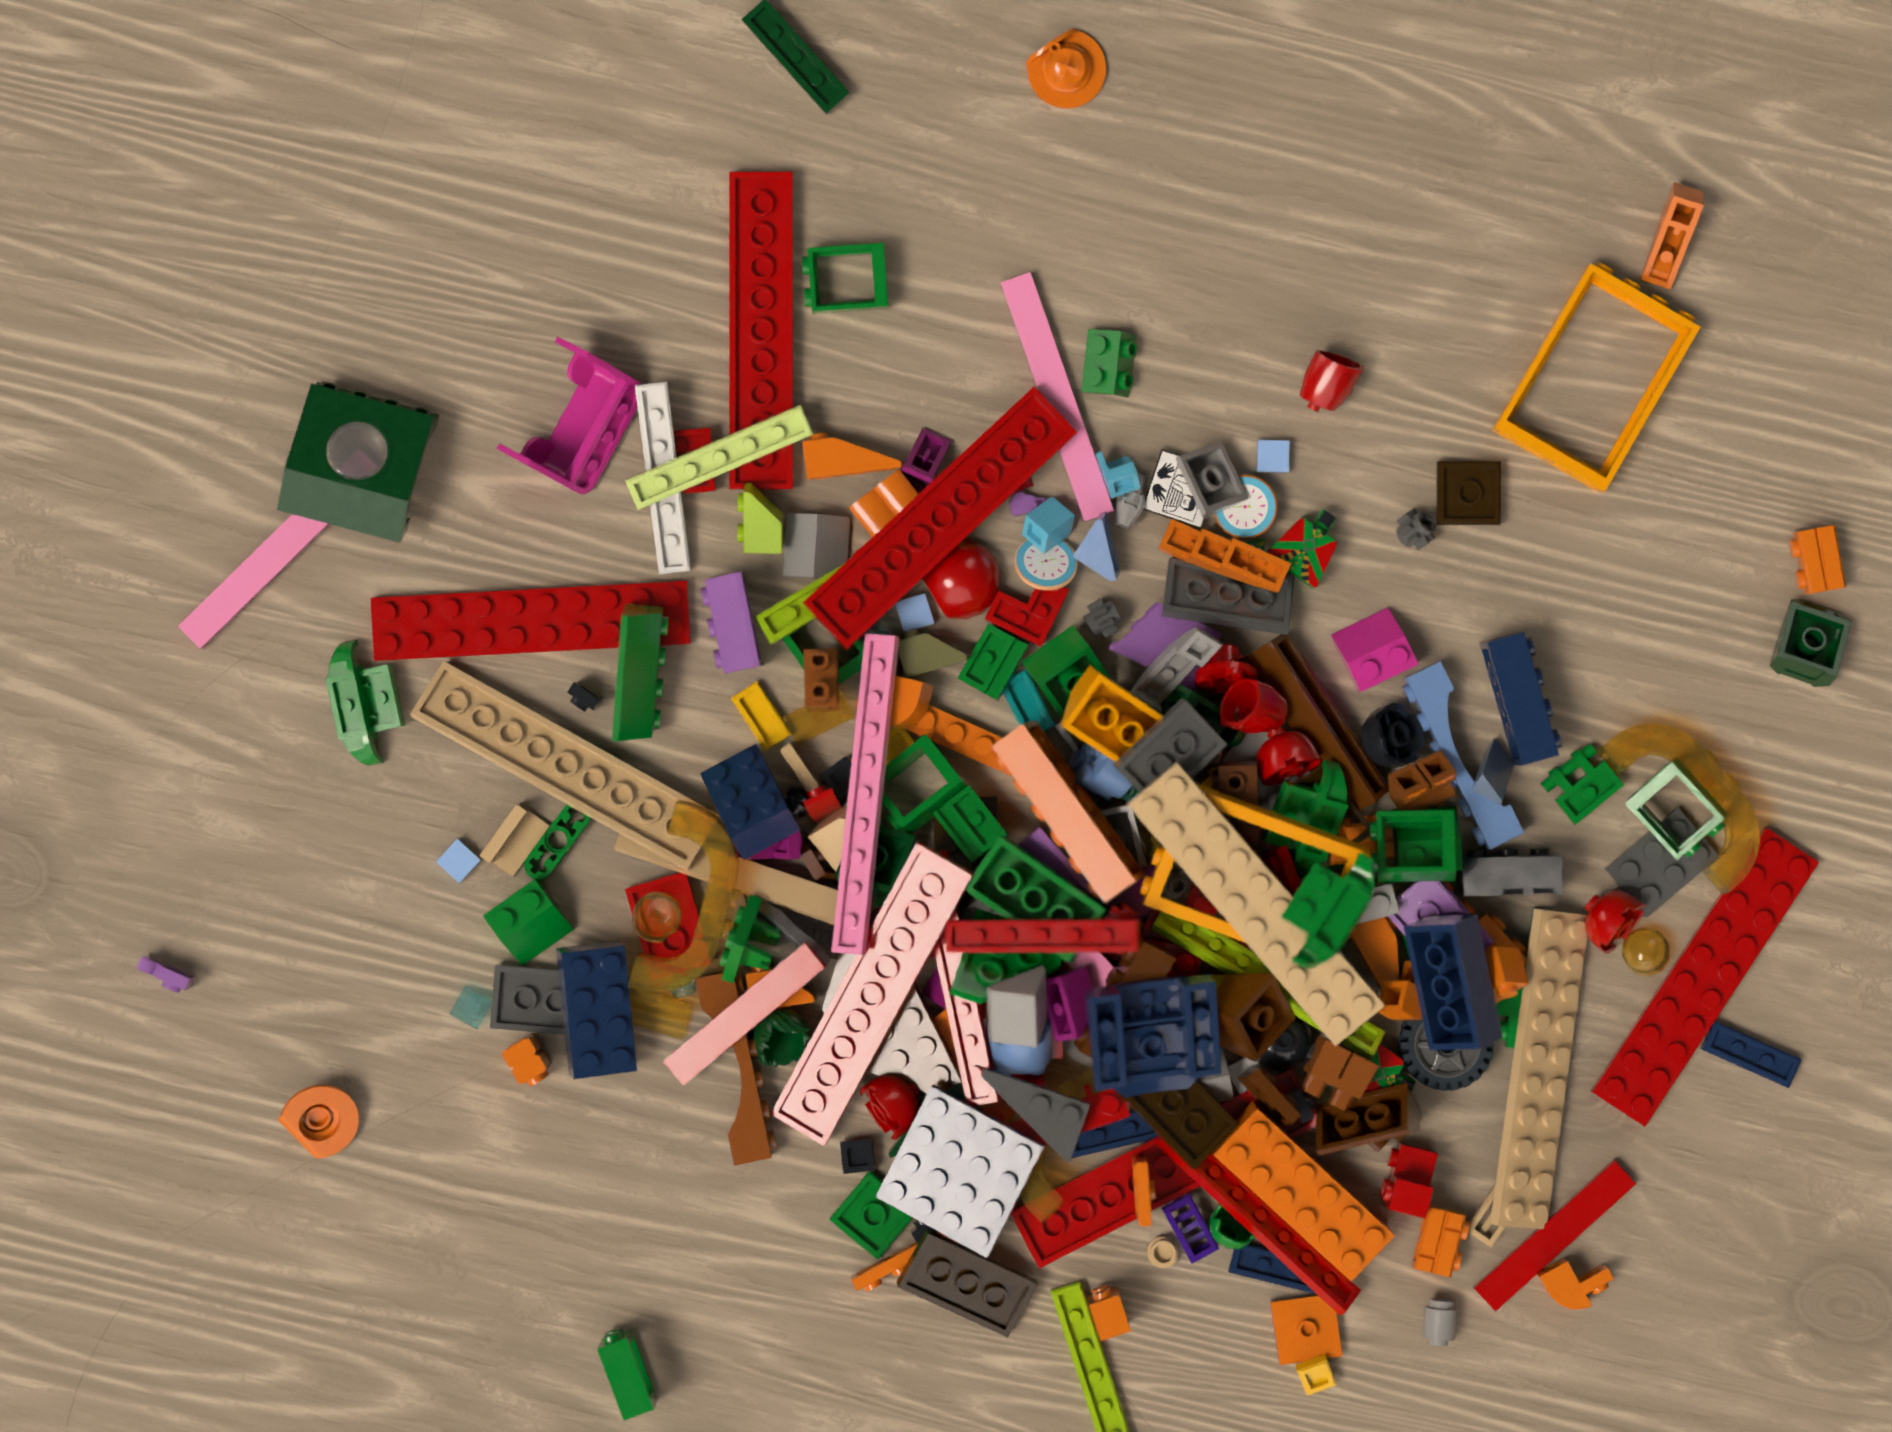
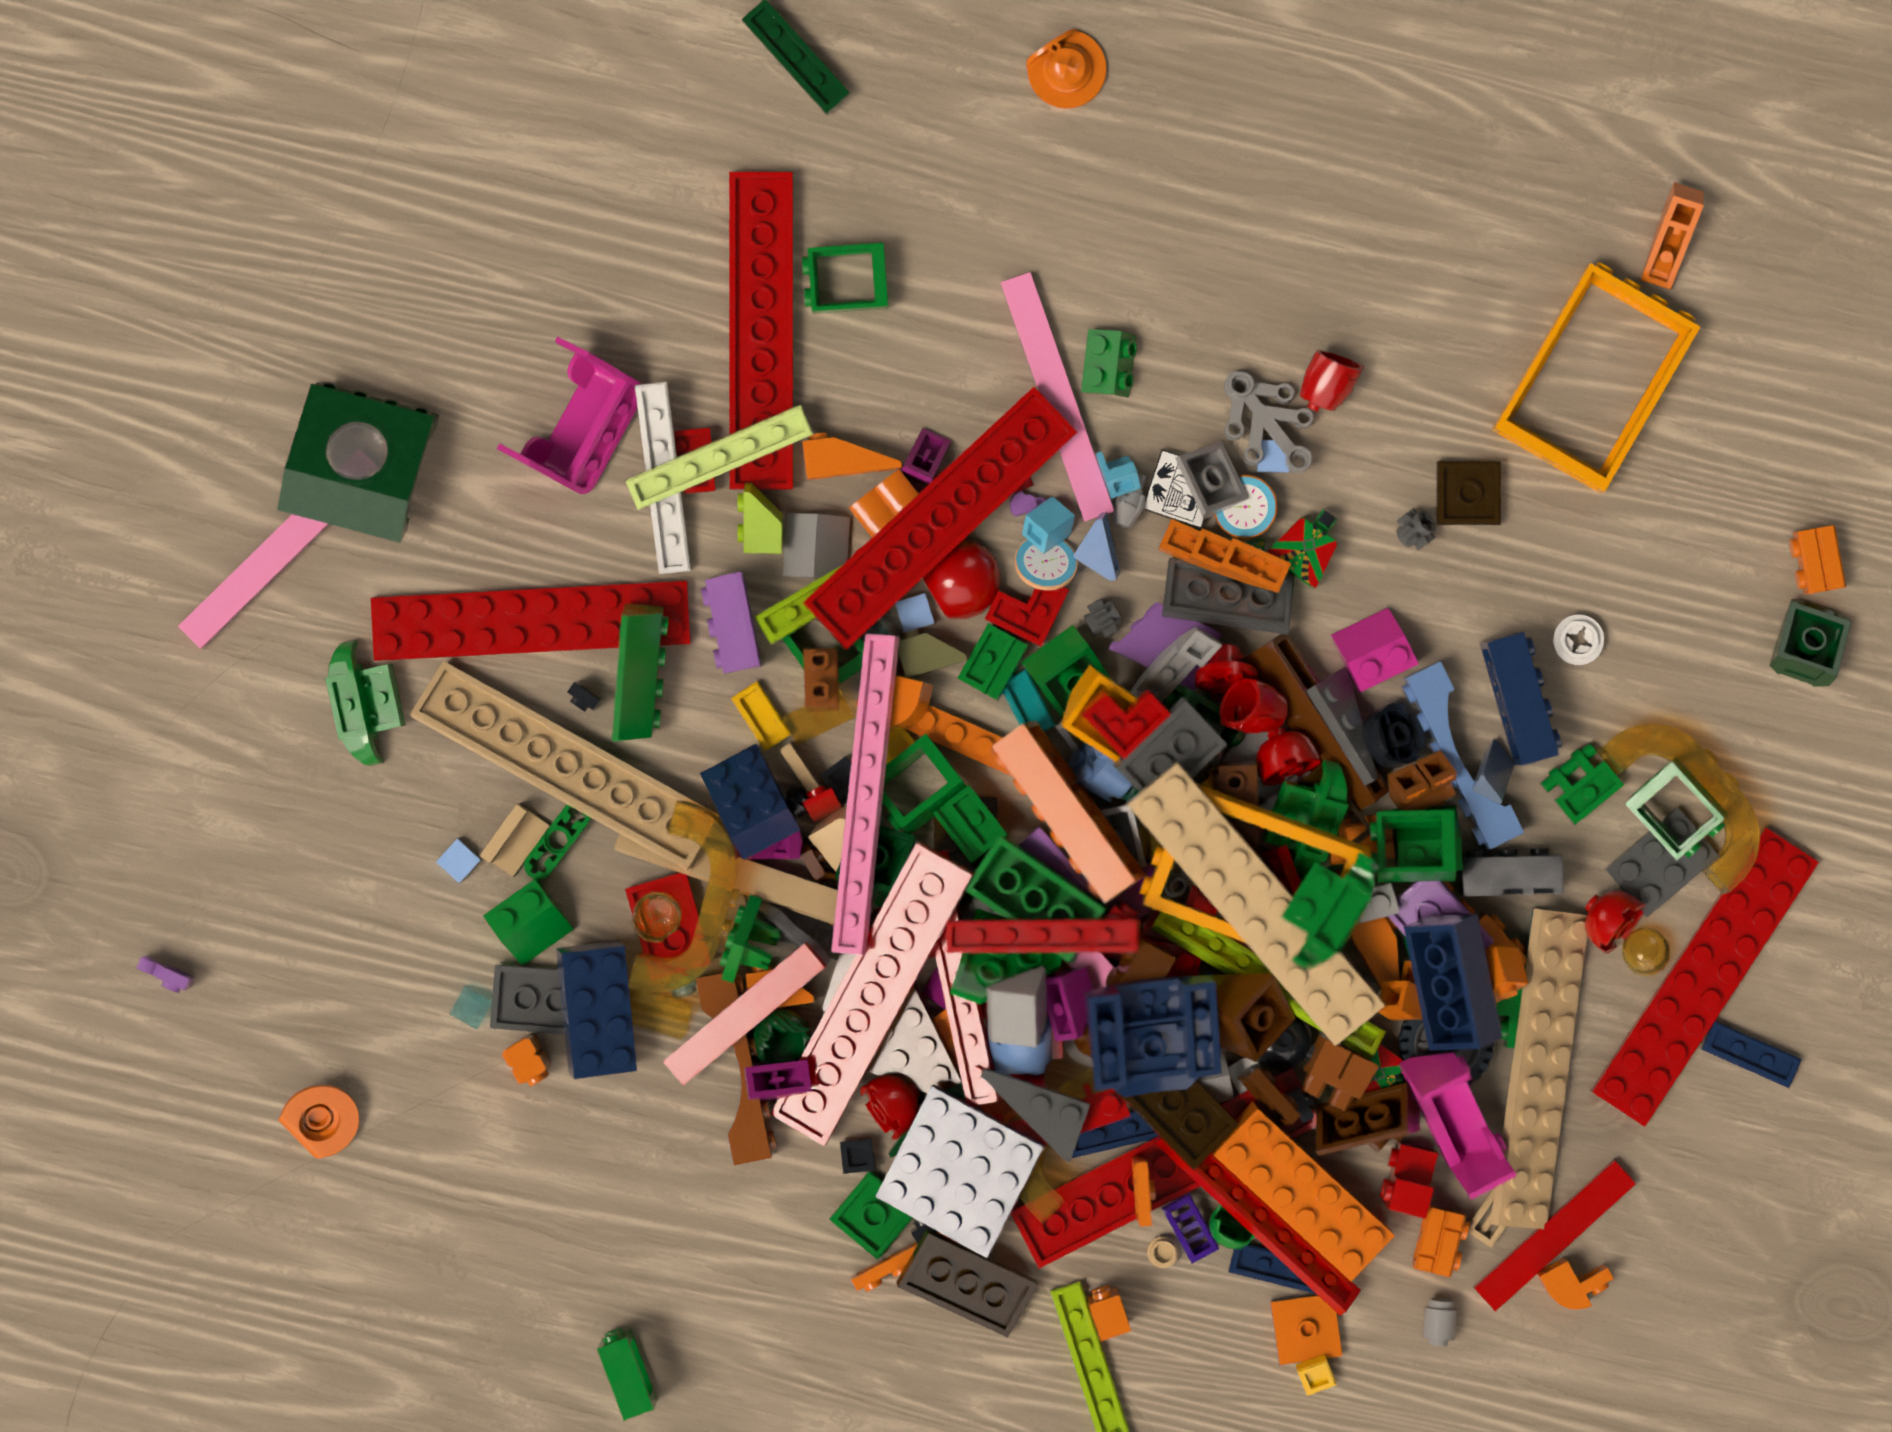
none -> magenta slope [744,1060,812,1100]
none -> red plate [1079,690,1171,759]
none -> light grey plant [1224,371,1314,474]
none -> dark grey wing [1306,666,1378,786]
none -> dark pink windscreen [1398,1052,1517,1200]
none -> white gear [1553,615,1604,665]

